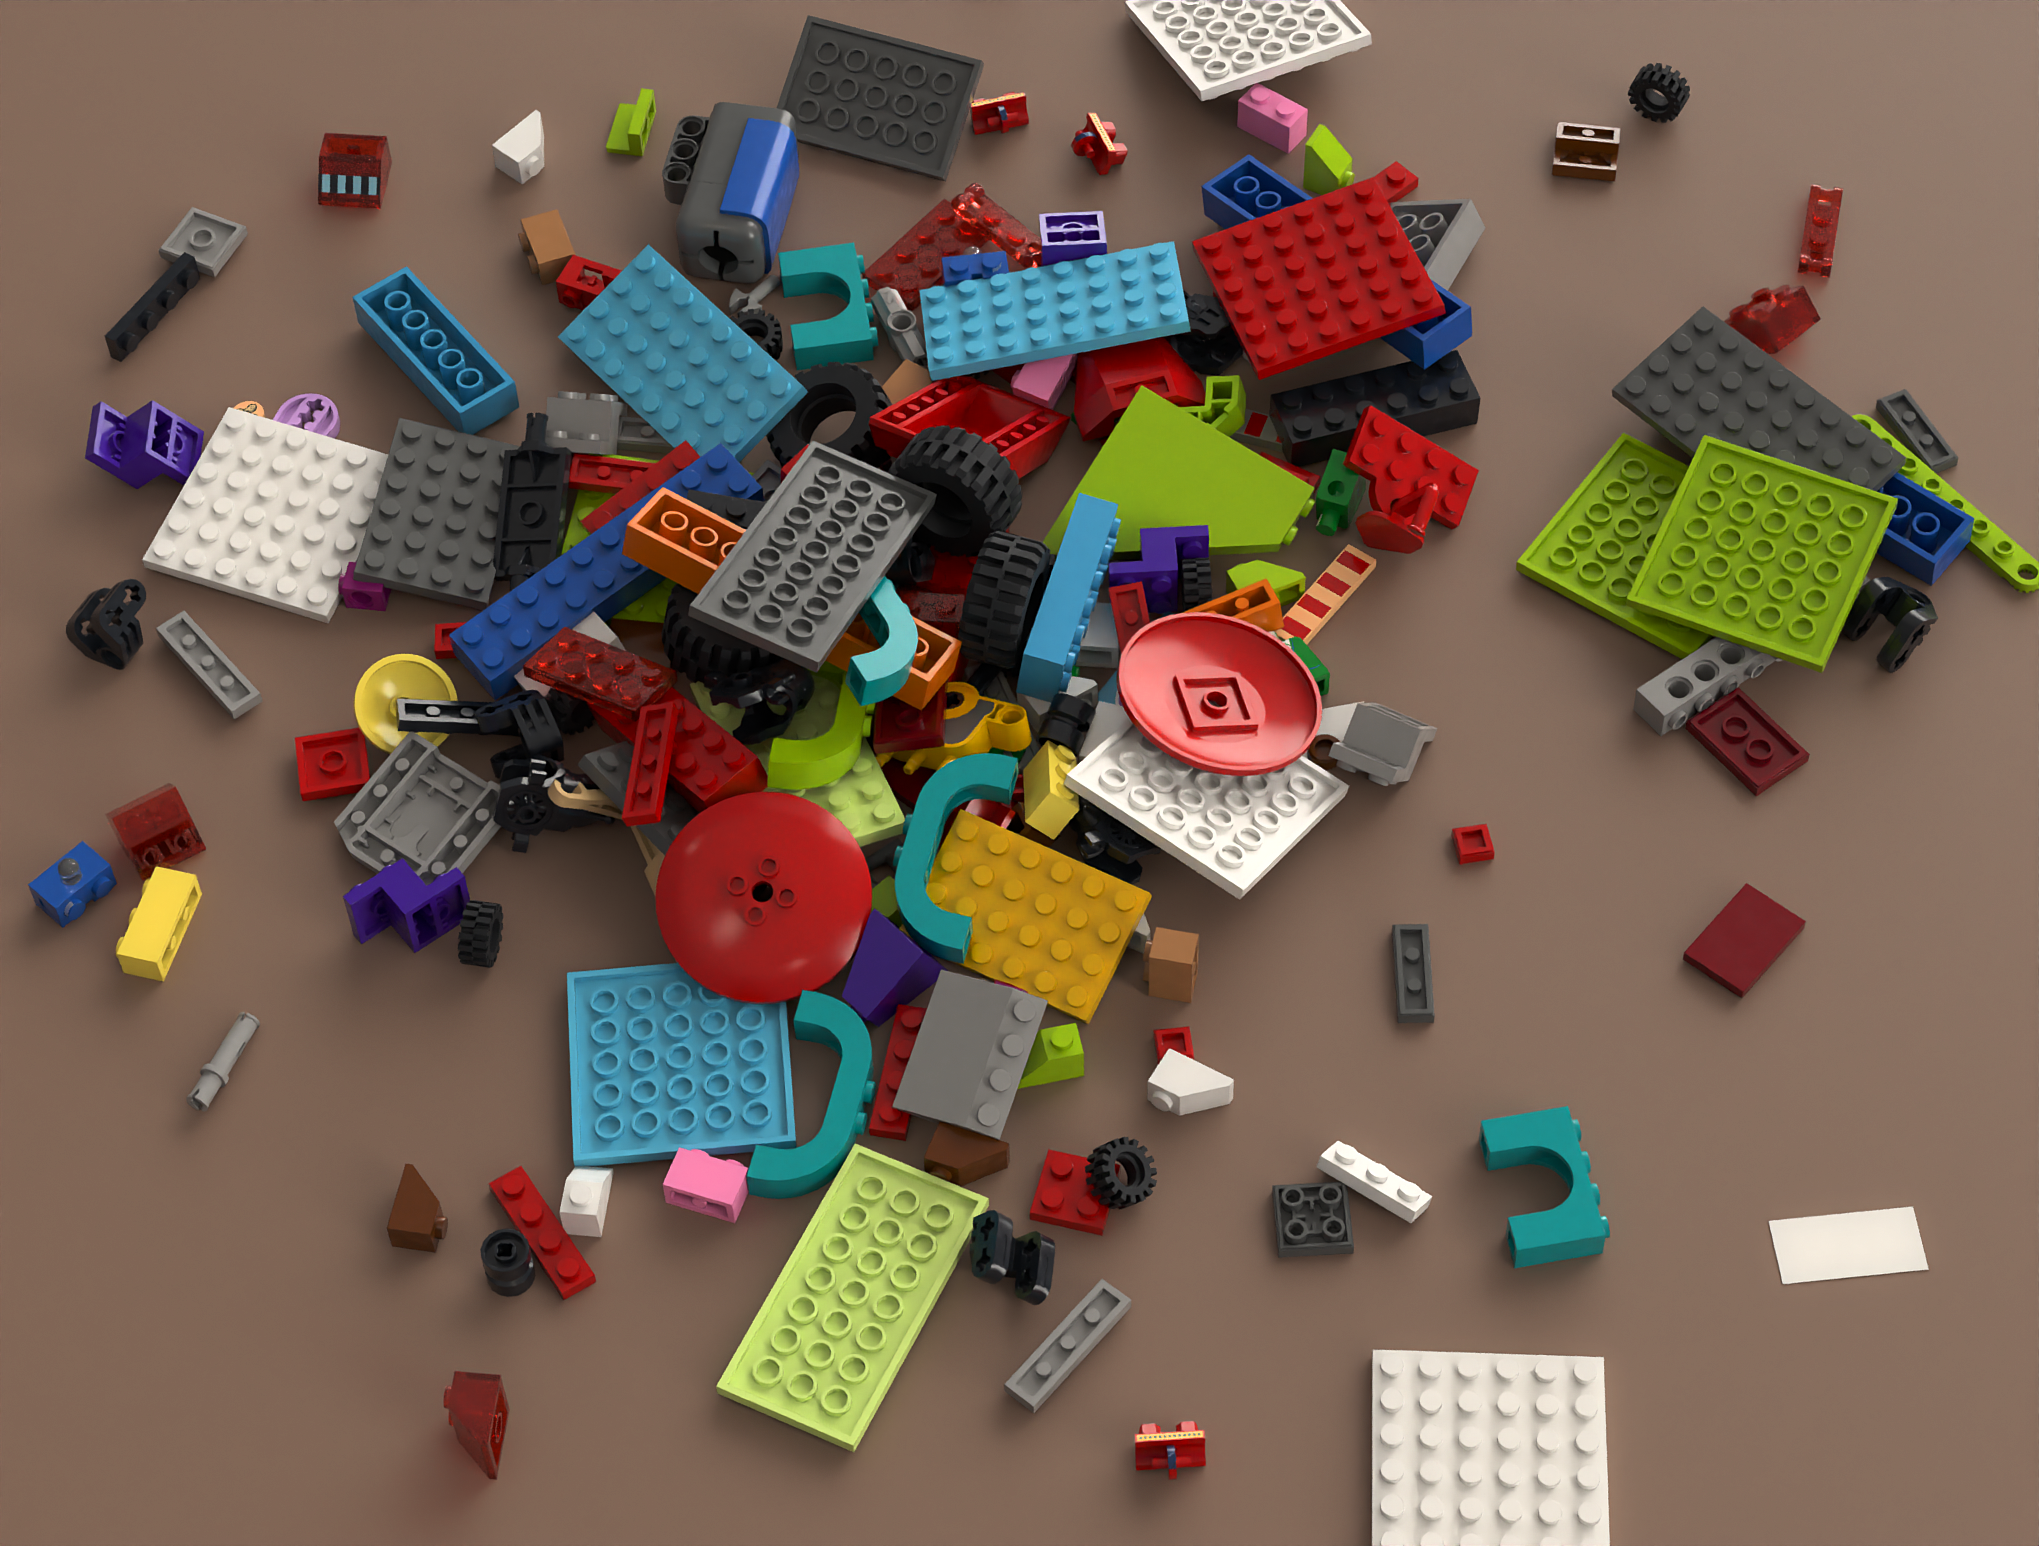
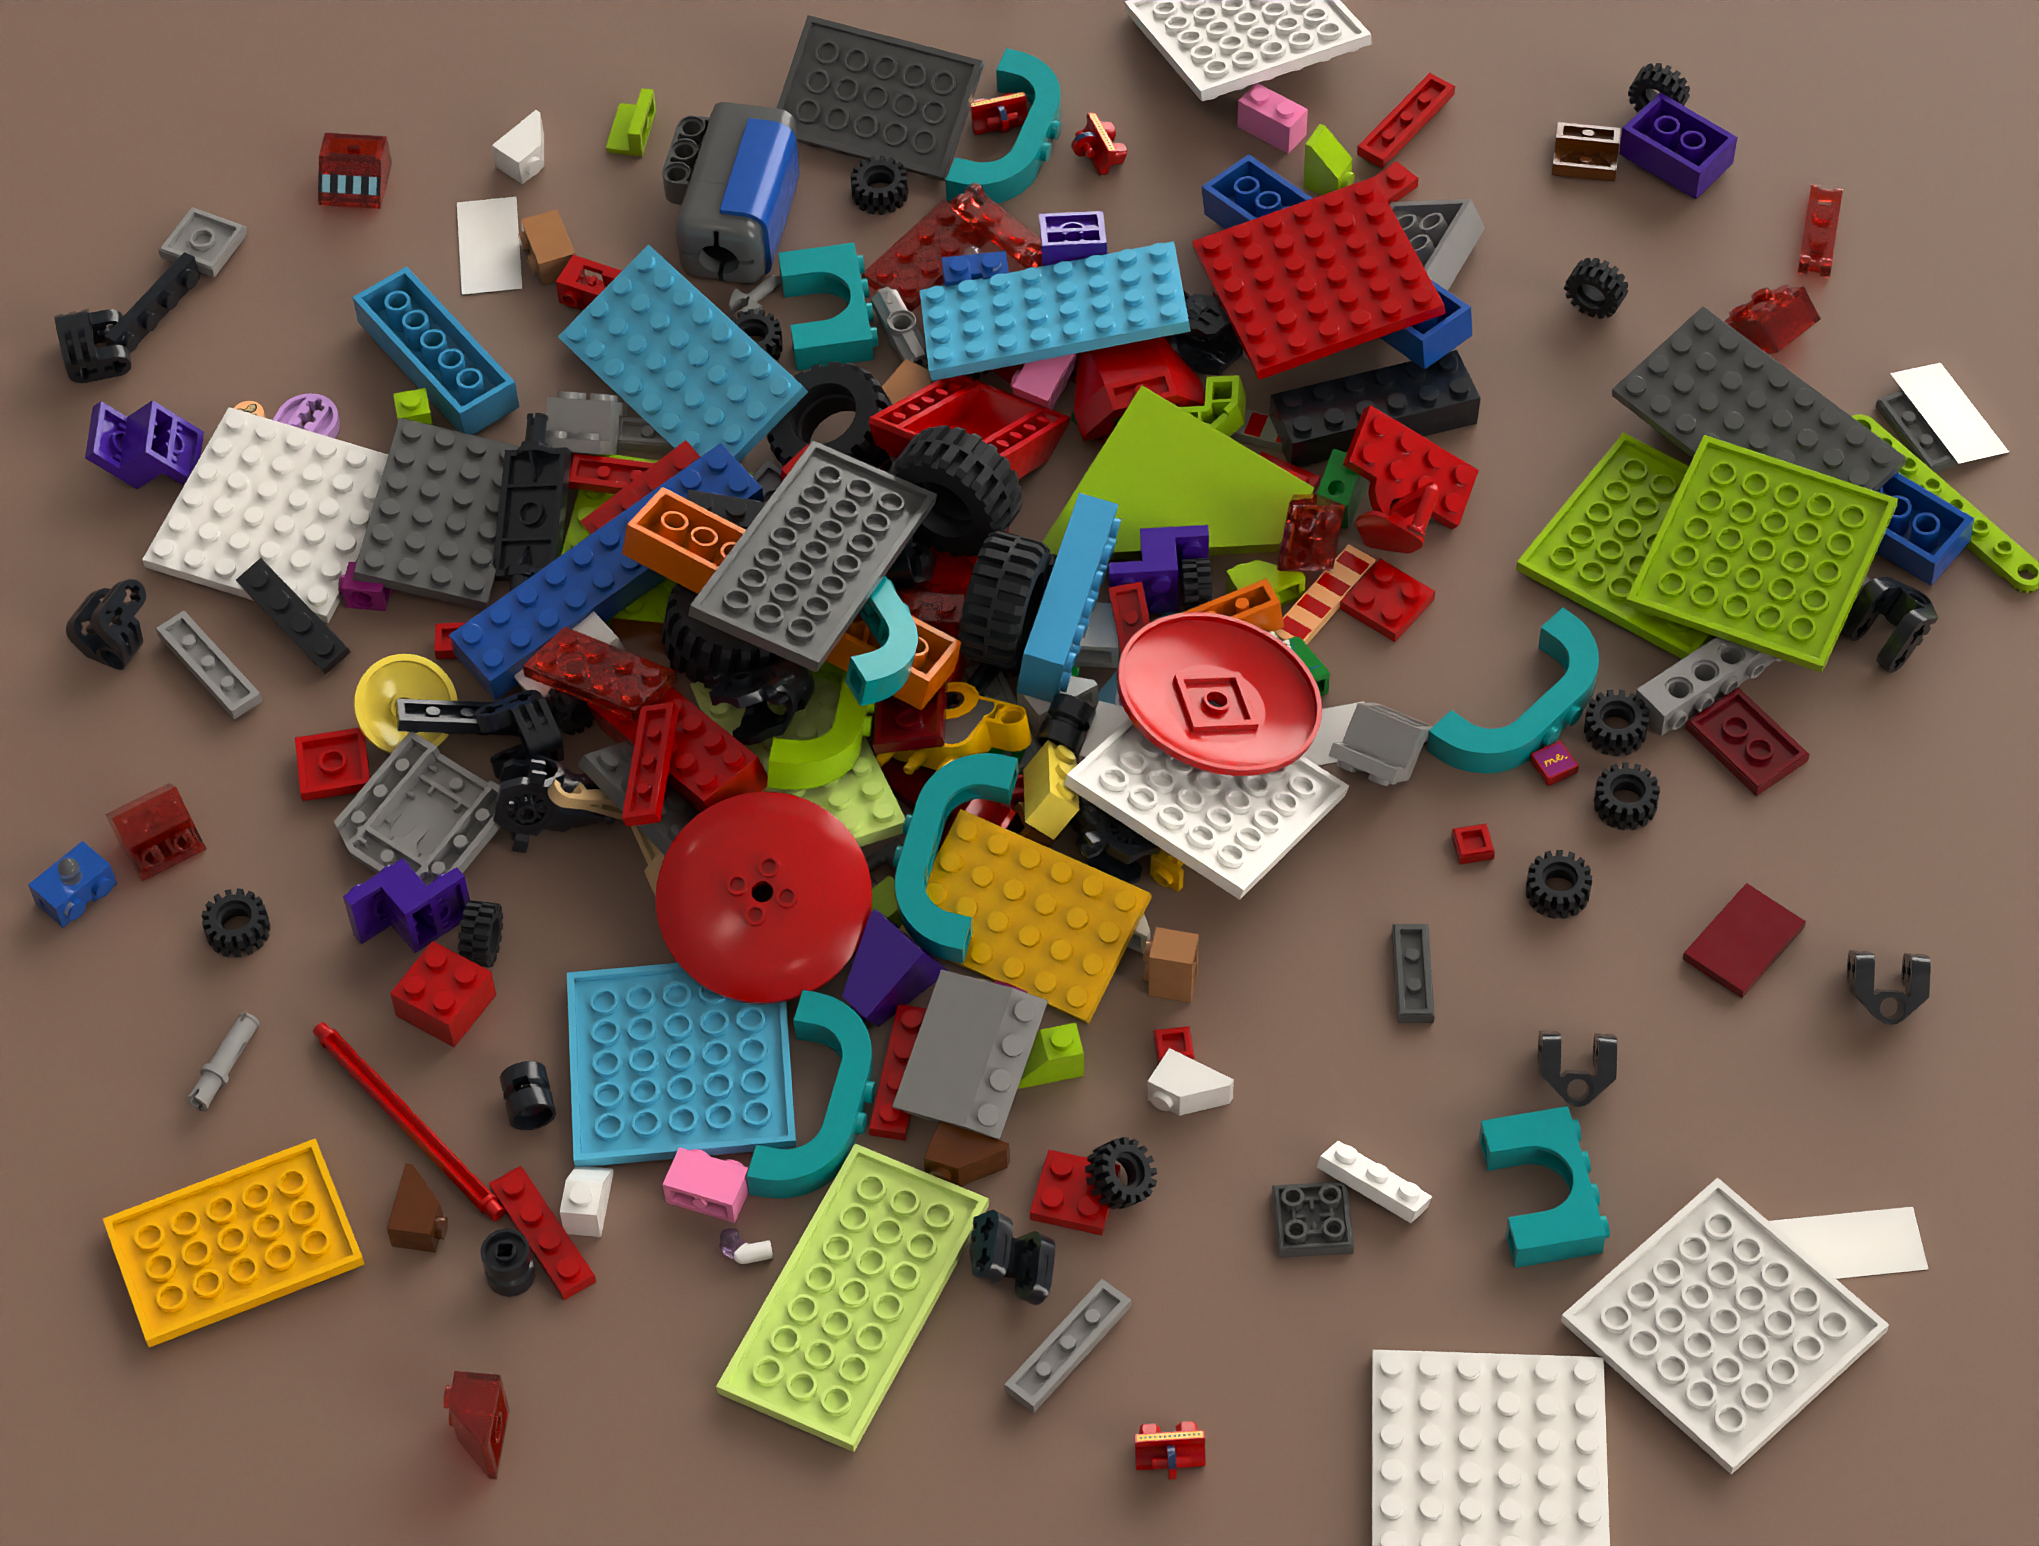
light yellow brick [116,866,202,982] -> none
reddish brown tile [1307,734,1340,770] -> none
none -> black piece [54,308,131,383]
none -> yellow plate [103,1138,365,1348]
none -> black tyre [202,888,270,958]
none -> black plate [236,558,351,675]
none -> red piece [313,1022,505,1221]
none -> red brick [390,941,497,1048]
none -> lime brick [393,388,433,426]
none -> white sticker [457,197,522,295]
none -> black wheel [499,1061,556,1130]
none -> arm [719,1228,773,1264]
none -> black tyre [850,156,908,215]
none -> teal arch [945,48,1062,206]
none -> yellow bracket [1150,849,1184,892]
none -> clear red slope [1277,494,1345,571]
none -> red plate [1340,558,1435,642]
none -> red plate [1357,72,1455,169]
none -> teal arch [1427,607,1599,773]
none -> black tyre [1526,850,1592,919]
none -> tile [1530,740,1579,786]
none -> black piece [1538,1031,1617,1107]
none -> white plate [1561,1178,1889,1475]
none -> black tyre [1564,258,1628,319]
none -> black tyre [1584,689,1649,756]
none -> black tyre [1594,762,1660,830]
none -> dark purple brick [1619,92,1738,199]
none -> black piece [1847,950,1931,1025]
none -> white sticker [1890,363,2009,464]

